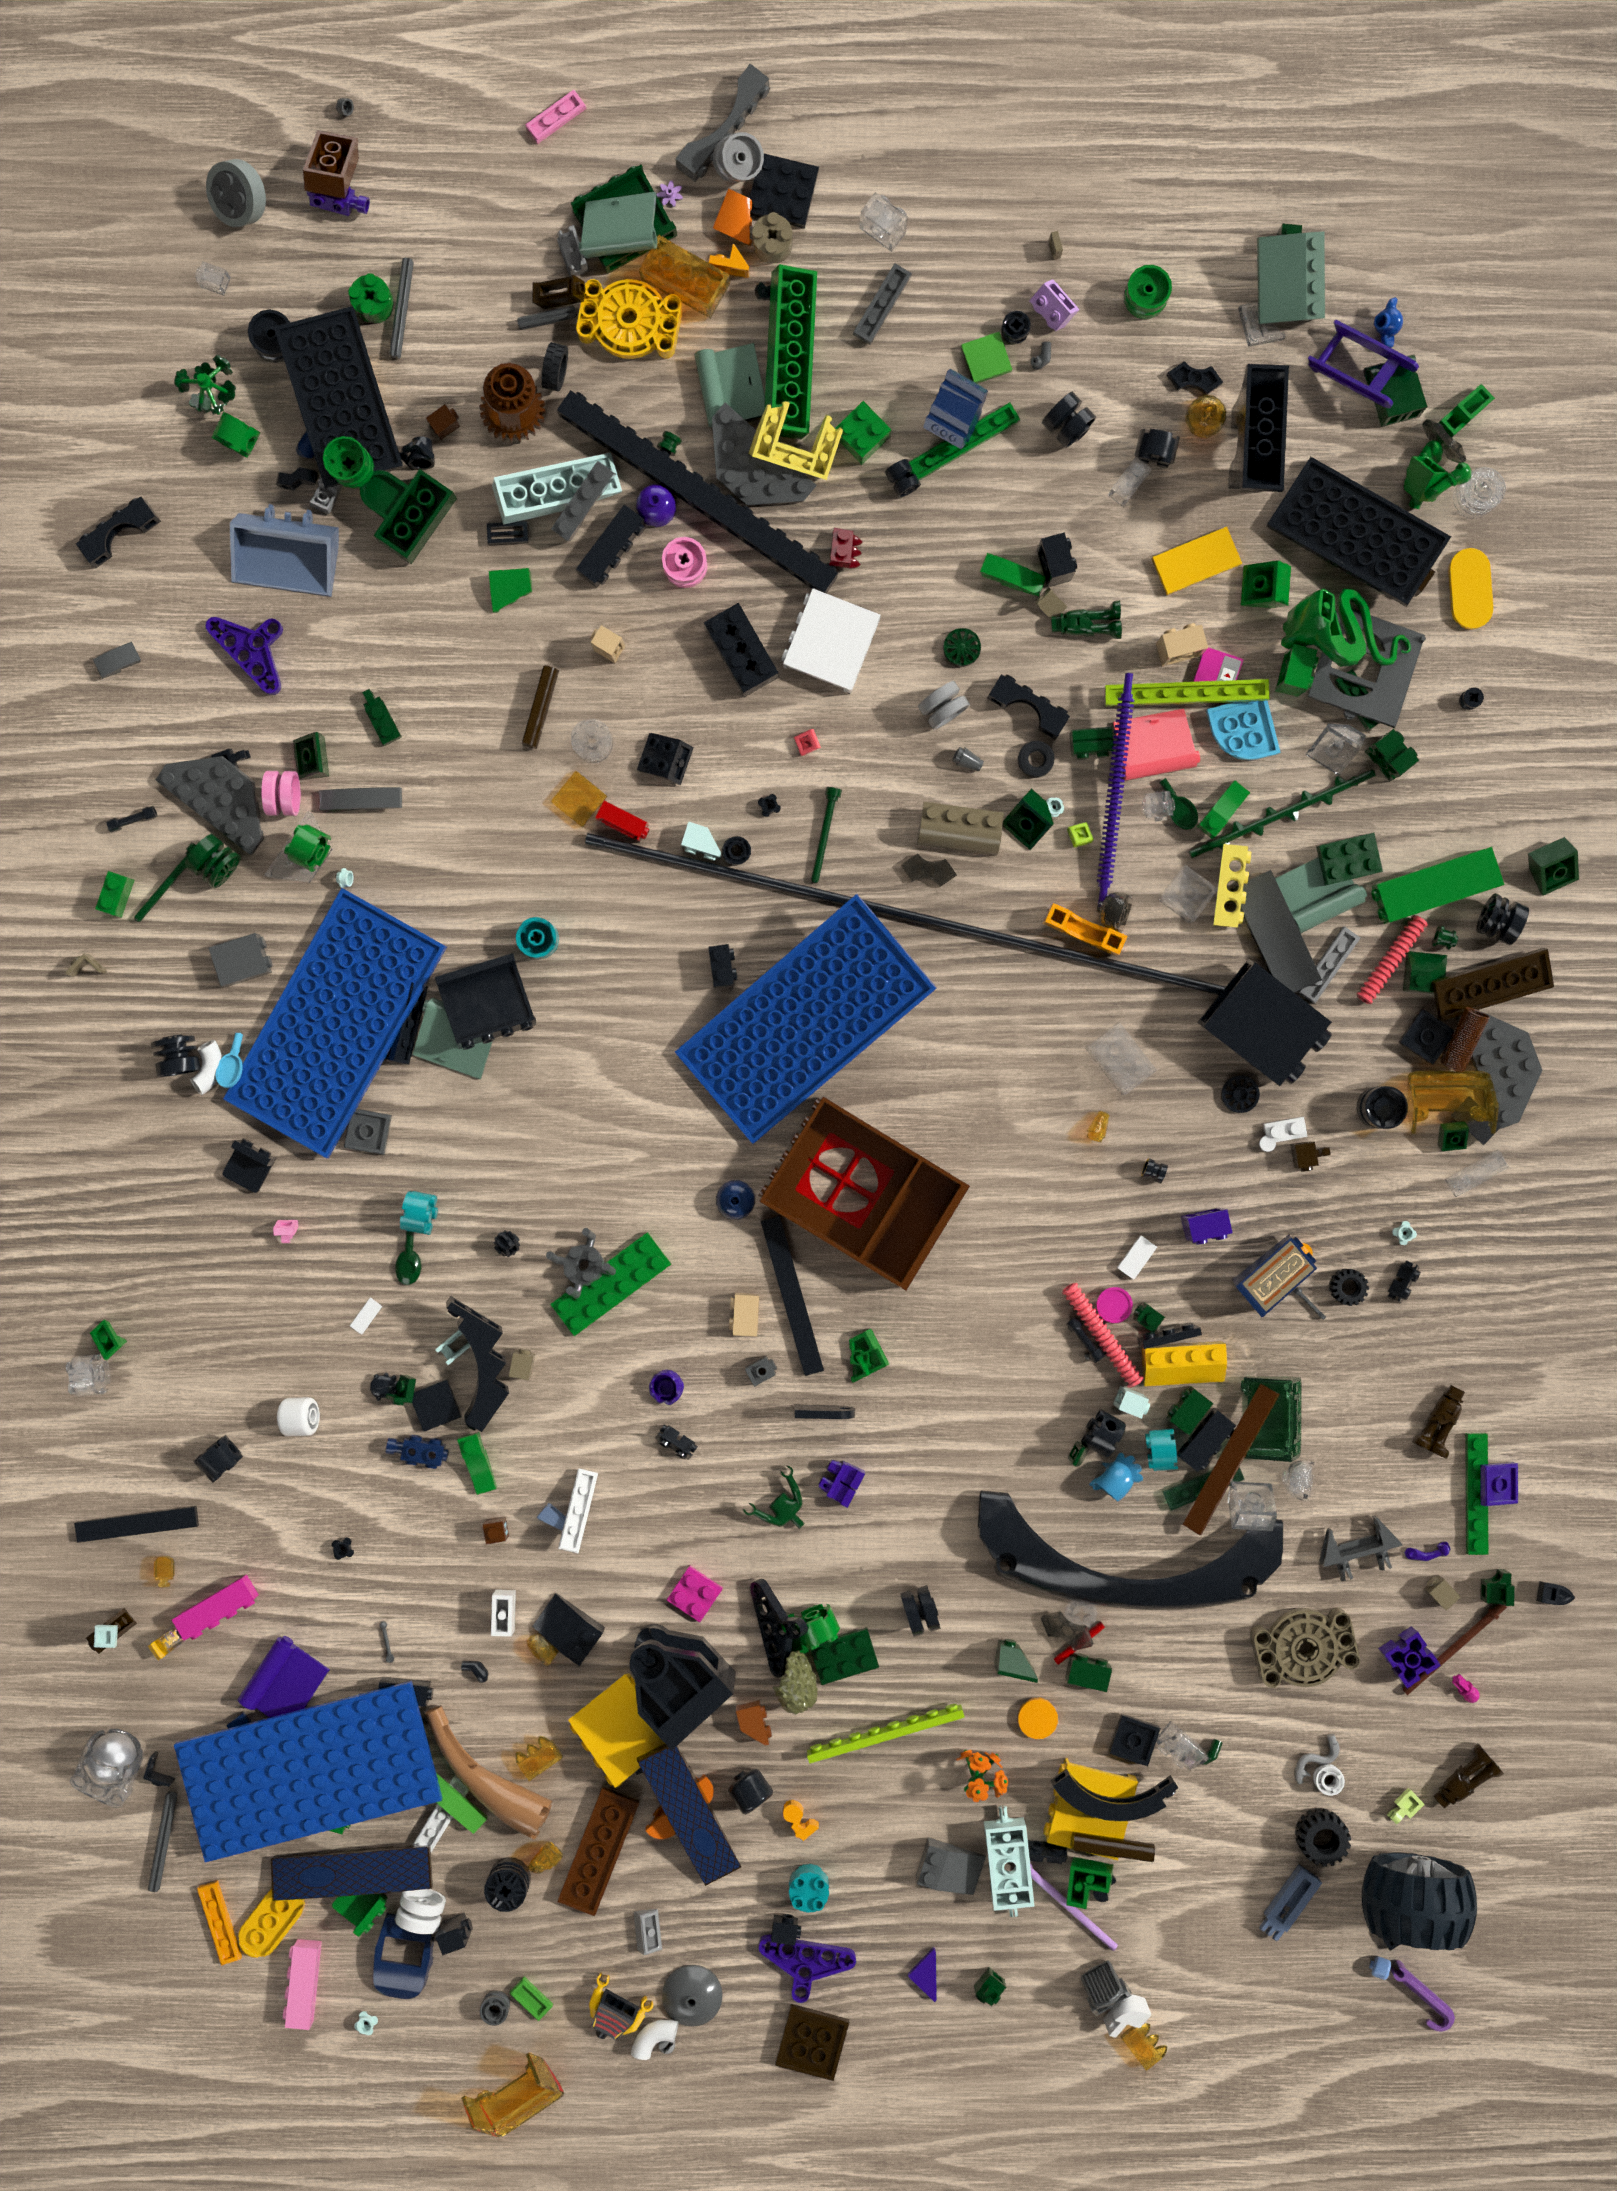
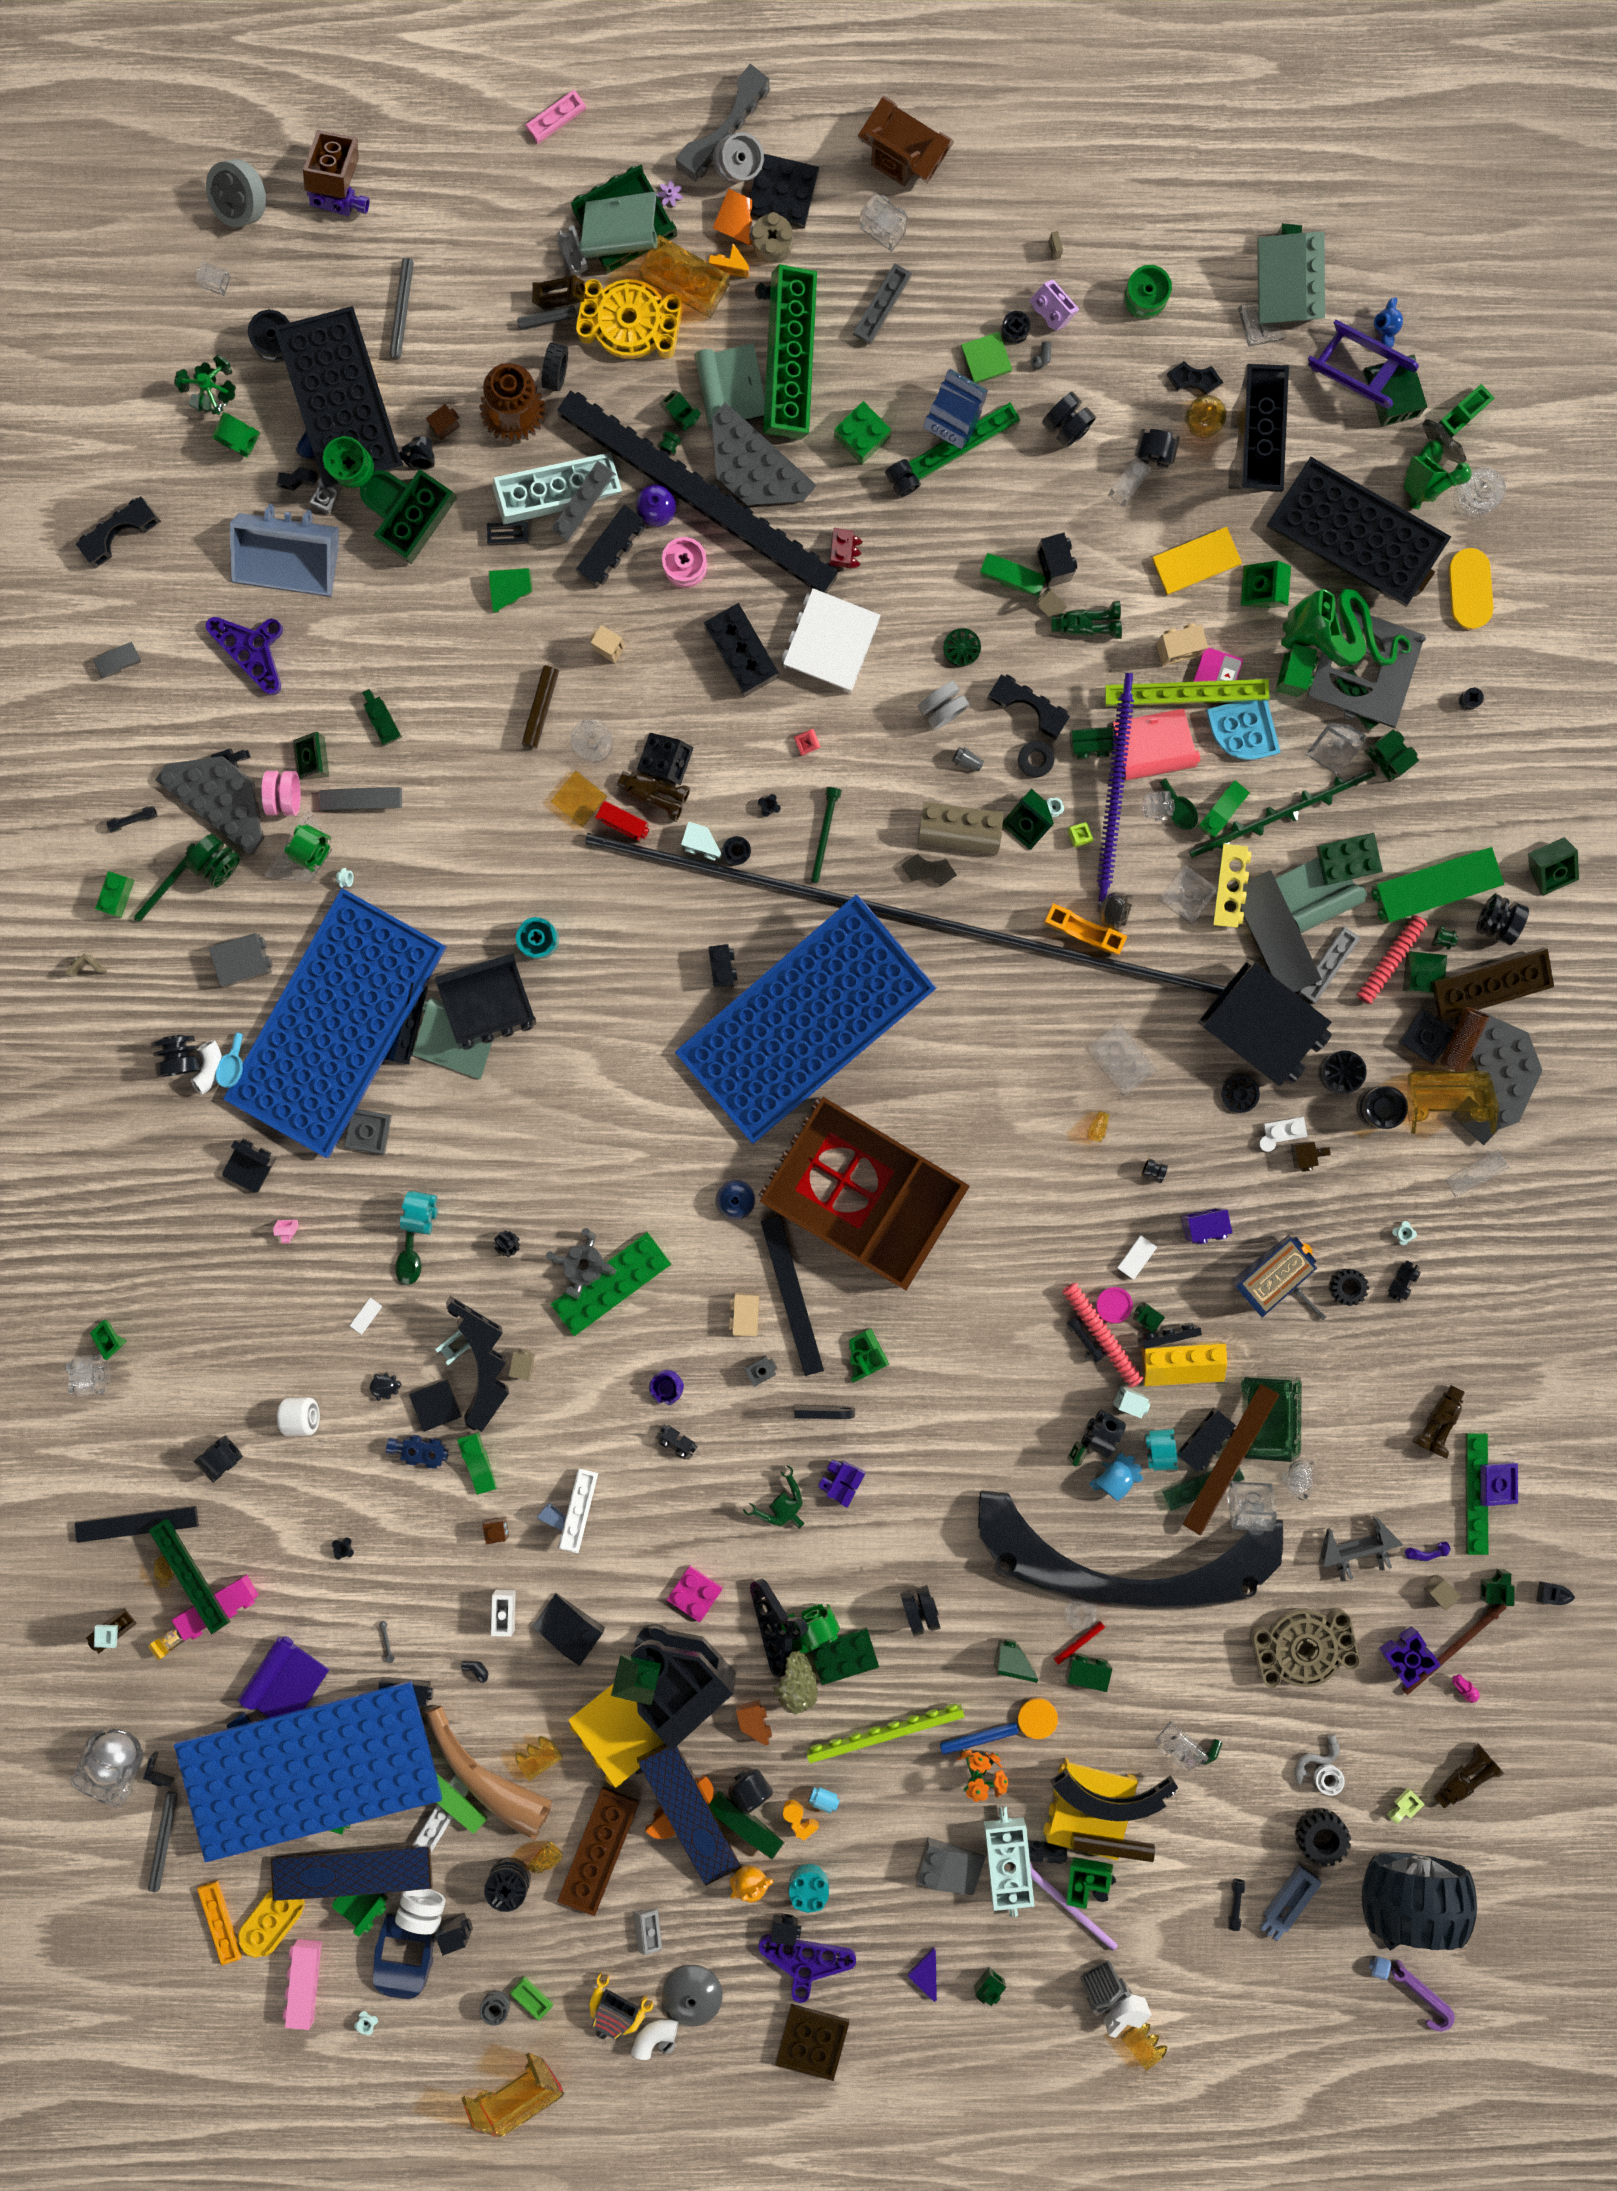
dark grey hinge [336,98,354,116] -> none
green brick [348,273,394,324] -> none
dark green bracket [386,1374,416,1406] -> none
clear yellow rock [526,1633,559,1667] -> none
light yellow wedge [748,401,843,480] -> none
clear smoke tile [1041,1611,1094,1651] -> none
black plate [1108,1713,1161,1767] -> none
dark green brick [1166,1386,1214,1435] -> none
dark green piece [1438,1121,1469,1152] -> none
none -> dark green plate [149,1519,231,1635]
none -> dark green slope [611,1654,661,1705]
none -> dark brown piece [617,771,691,822]
none -> dark green brick [659,390,701,431]
none -> dark green slope [709,1790,785,1859]
none -> light orange piece [730,1865,774,1903]
none -> medium azure brick [808,1787,840,1814]
none -> reddish brown piece [858,95,954,187]
none -> blue axle [940,1723,1018,1755]
none -> black bar [1228,1878,1245,1931]
none -> black wheel [1318,1050,1367,1094]

